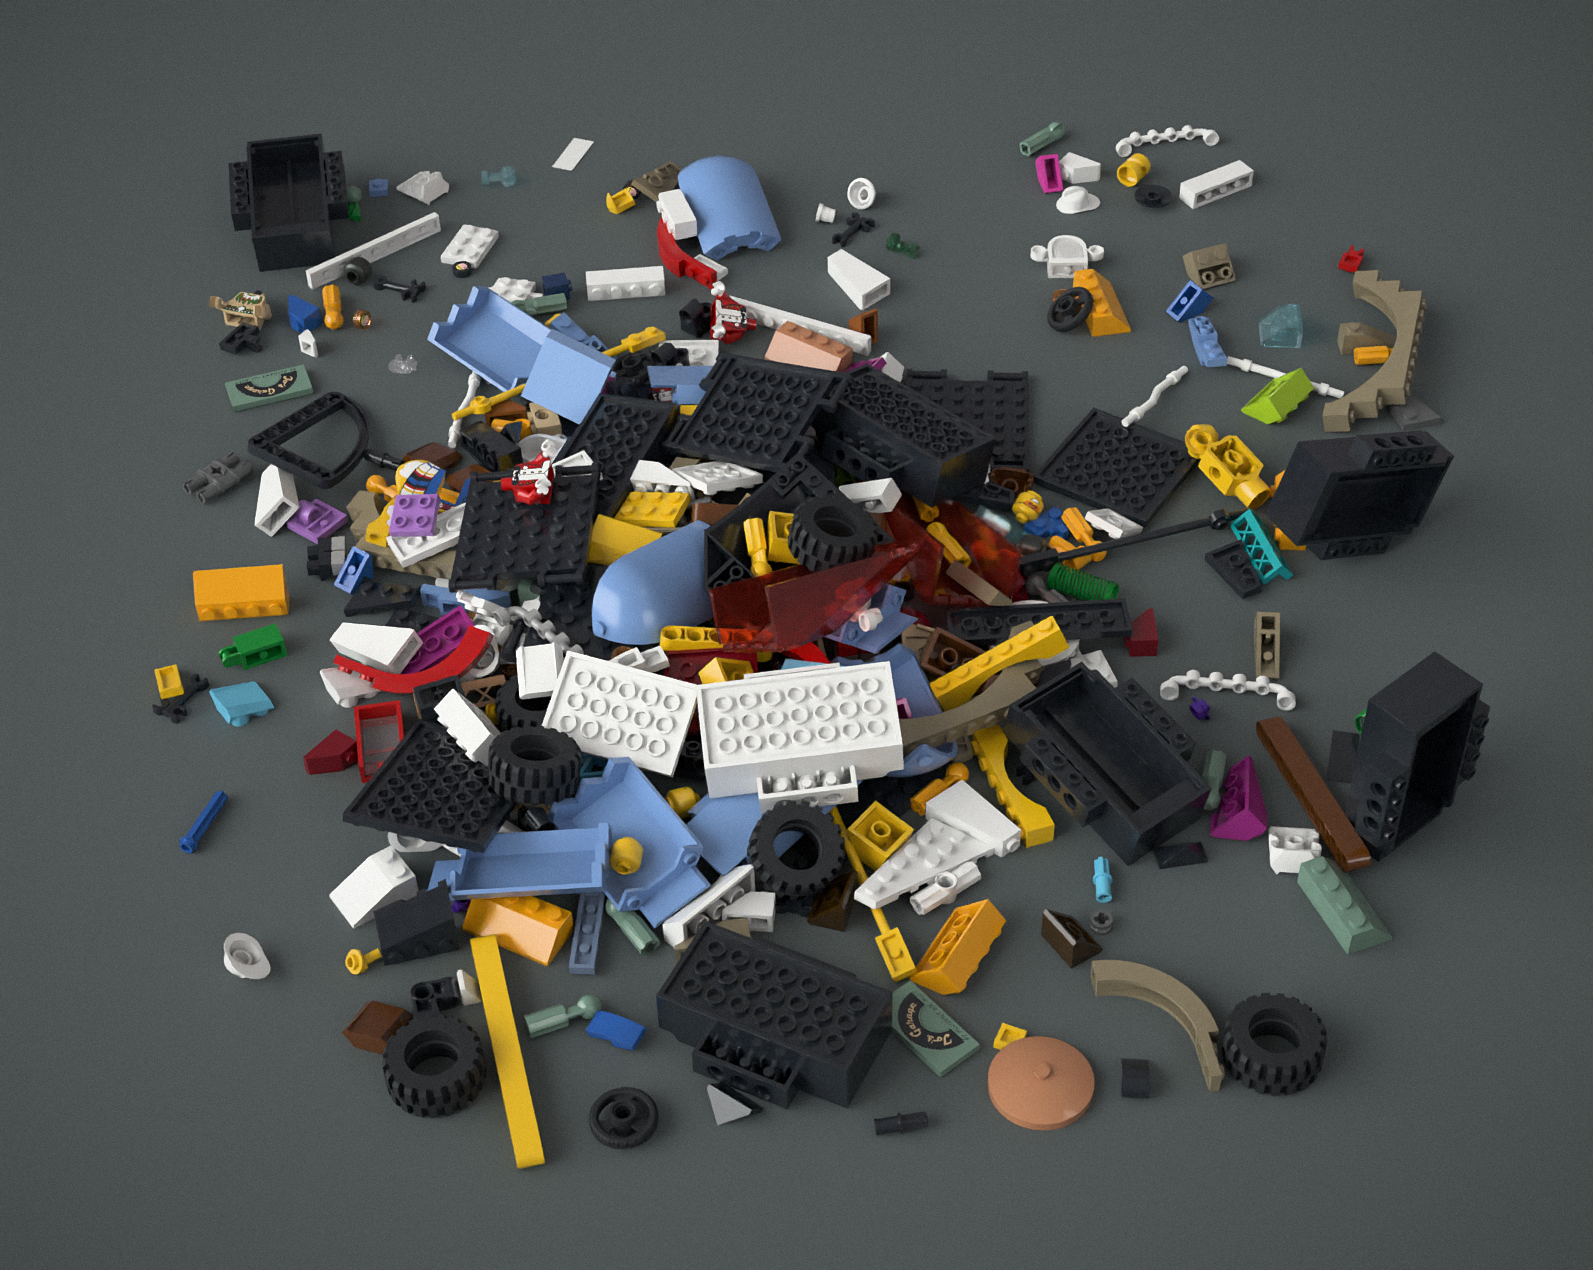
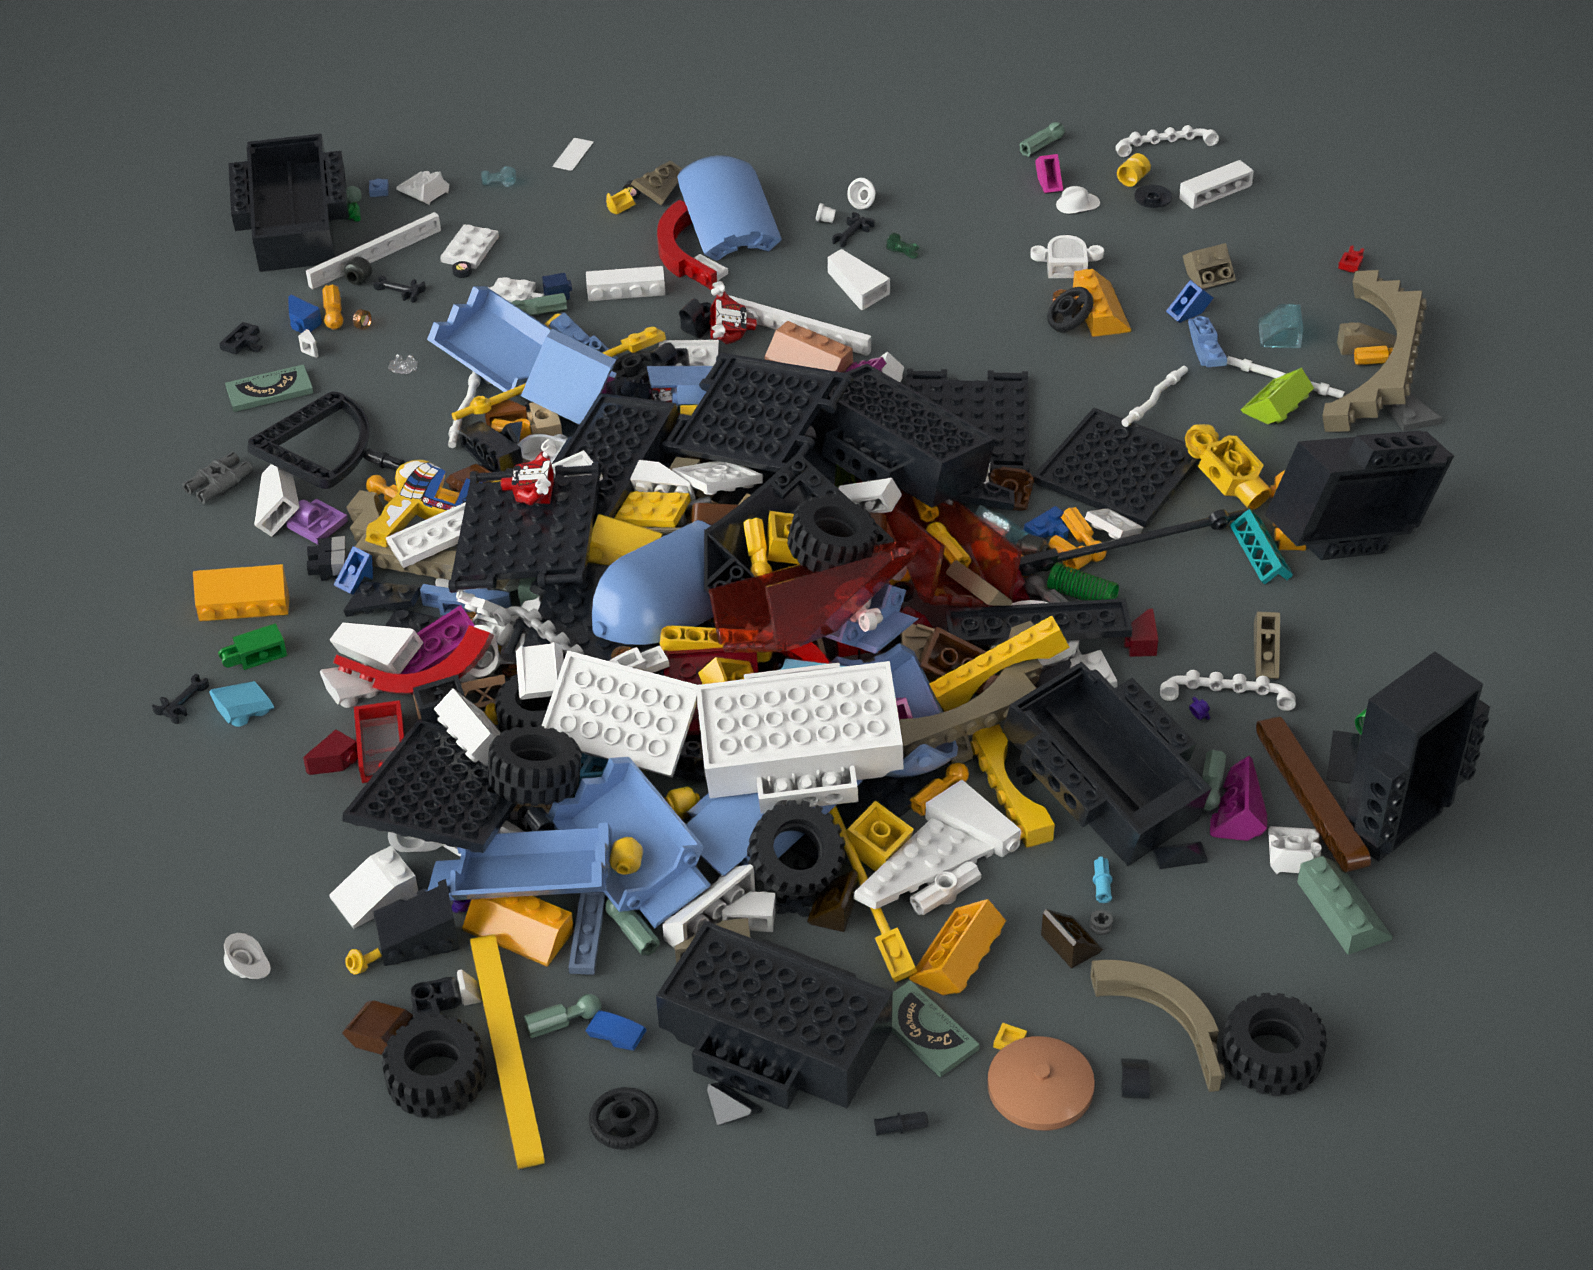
yellow tile [154,664,184,699] -> none
blue axle [179,790,228,853] -> none
tan torso [209,290,272,330] -> none
medium lavender plate [389,494,440,537] -> none
reddish brown slope [403,442,462,476] -> none
white brick [656,189,697,240] -> none
dark orange slope [849,308,878,344] -> none
yellow head [1012,490,1044,524] -> none
white slope [1059,152,1101,184] -> none
black wing [1205,539,1262,599] -> none

